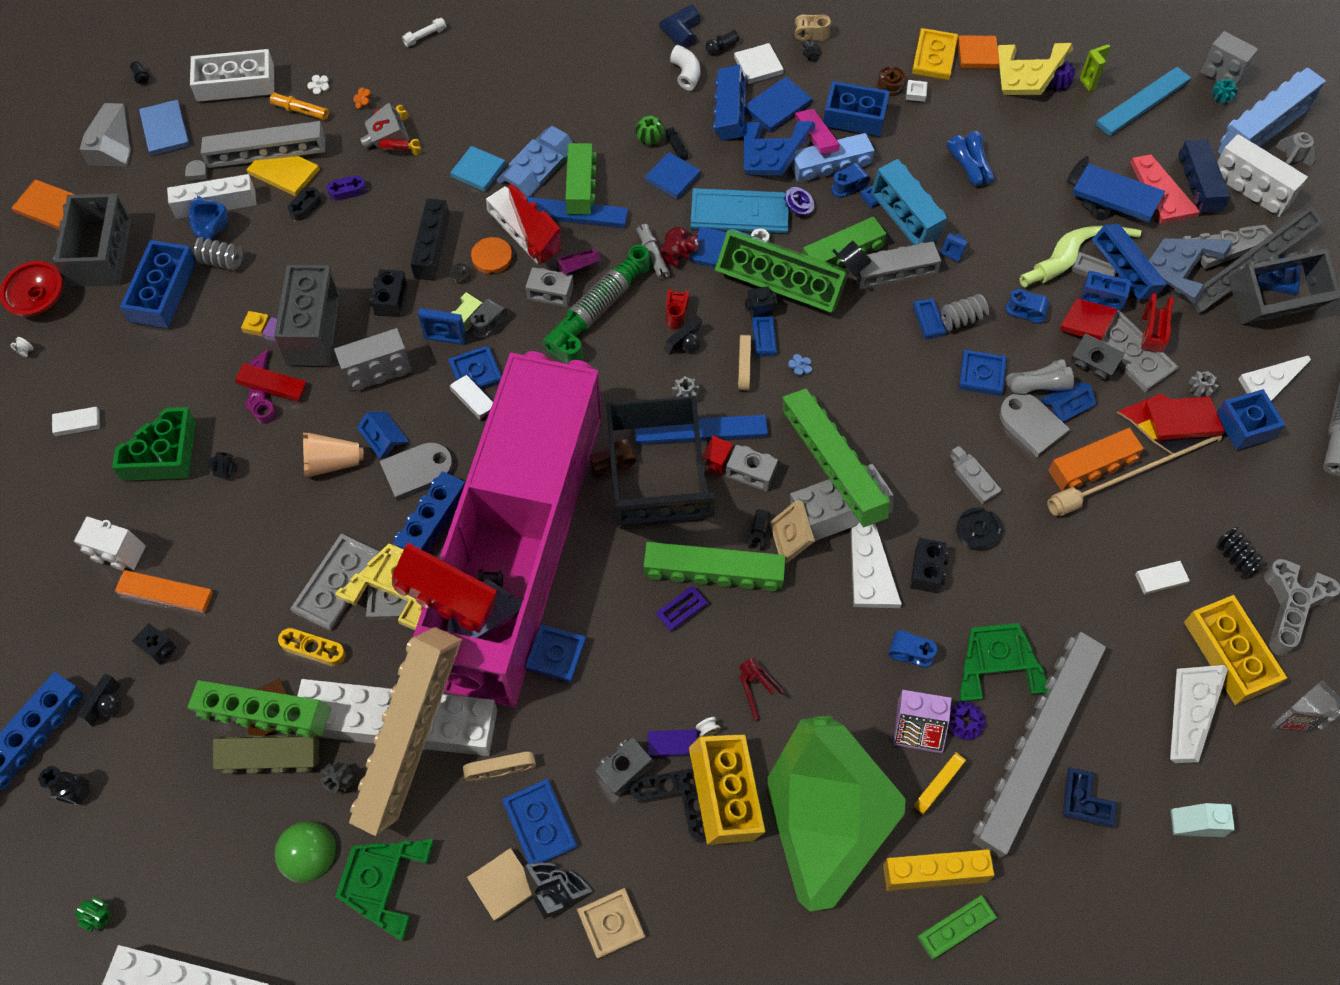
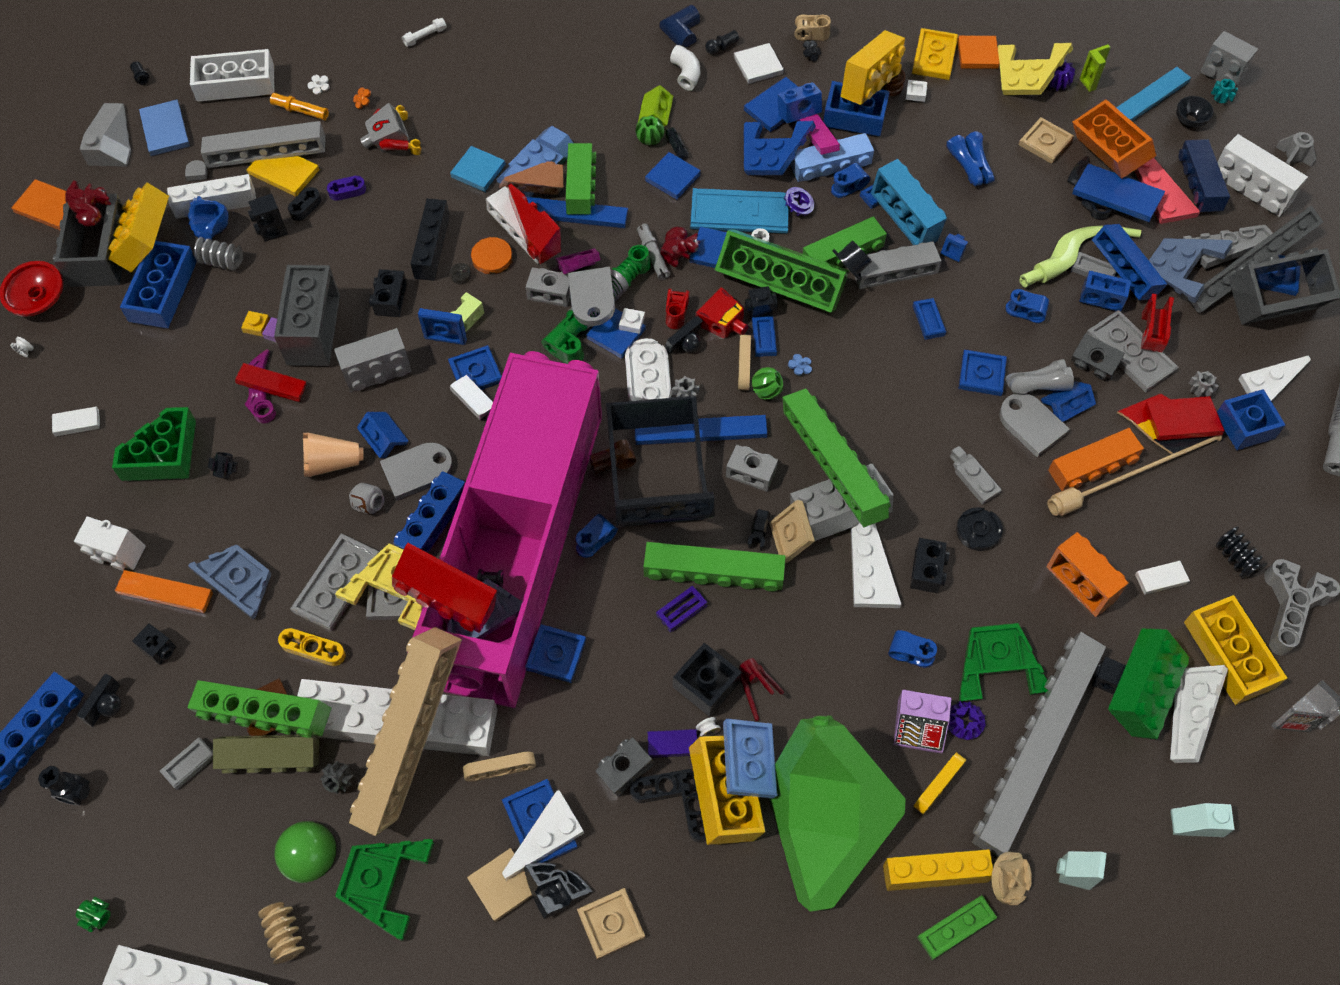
dark grey piece [470,298,508,339] -> none
red brick [702,436,733,476] -> none
blue brick [713,64,746,141] -> none
light grey piece [941,294,989,331] -> none
red tile [1060,298,1118,341] -> none
dark blue brick [1062,767,1117,828] -> none
light blue brick [1217,67,1326,154] -> none
none -> dark red animal [65,180,111,227]
none -> yellow brick [108,182,169,272]
none -> light grey tile [160,737,213,790]
none -> sand blue wing [188,544,271,620]
none -> black brick [248,193,288,242]
none -> tan piece [258,902,305,964]
none -> light grey head [349,483,384,514]
none -> nougat slope [499,161,564,195]
none -> white wing [502,790,584,881]
none -> light grey tile [568,267,615,326]
none -> blue piece [576,514,618,558]
none -> blue tile [587,308,646,359]
none -> white plate [619,308,645,334]
none -> white tile [625,338,671,401]
none -> lime panel [638,85,673,127]
none -> black brick [673,642,742,717]
none -> red torso [696,287,748,338]
none -> medium blue tile [723,719,777,798]
none -> bright green piece [752,367,783,400]
none -> blue brick [778,82,822,123]
none -> yellow brick [841,30,905,105]
none -> tan tile [992,852,1032,905]
none -> tan tile [1019,117,1074,164]
none -> orange brick [1046,532,1129,617]
none -> light aqua slope [1056,851,1106,890]
none -> orange brick [1072,99,1156,179]
none -> black brick [1092,656,1126,695]
none -> green brick [1108,628,1190,739]
none -> black piece [1176,96,1214,127]

